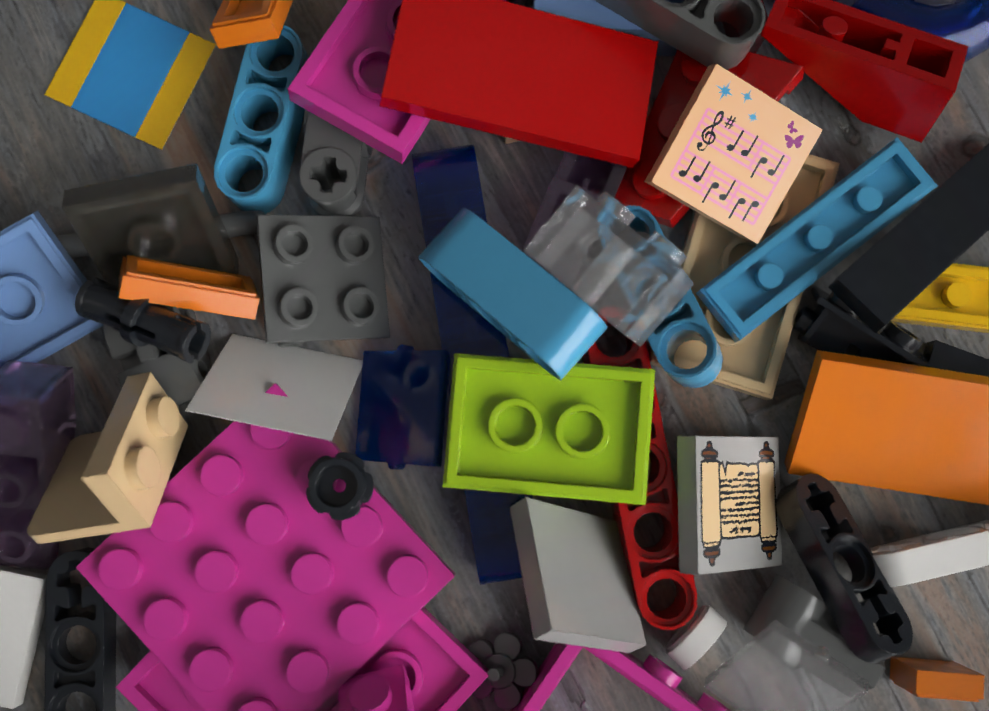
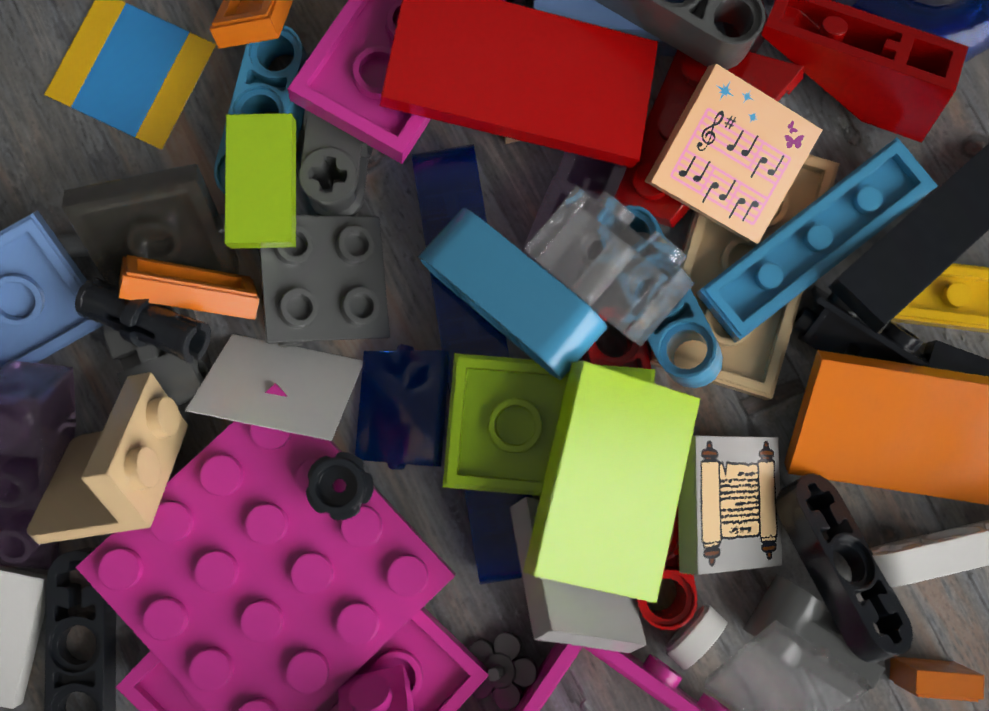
none -> lime tile [225,113,296,249]
none -> tile [523,361,700,603]

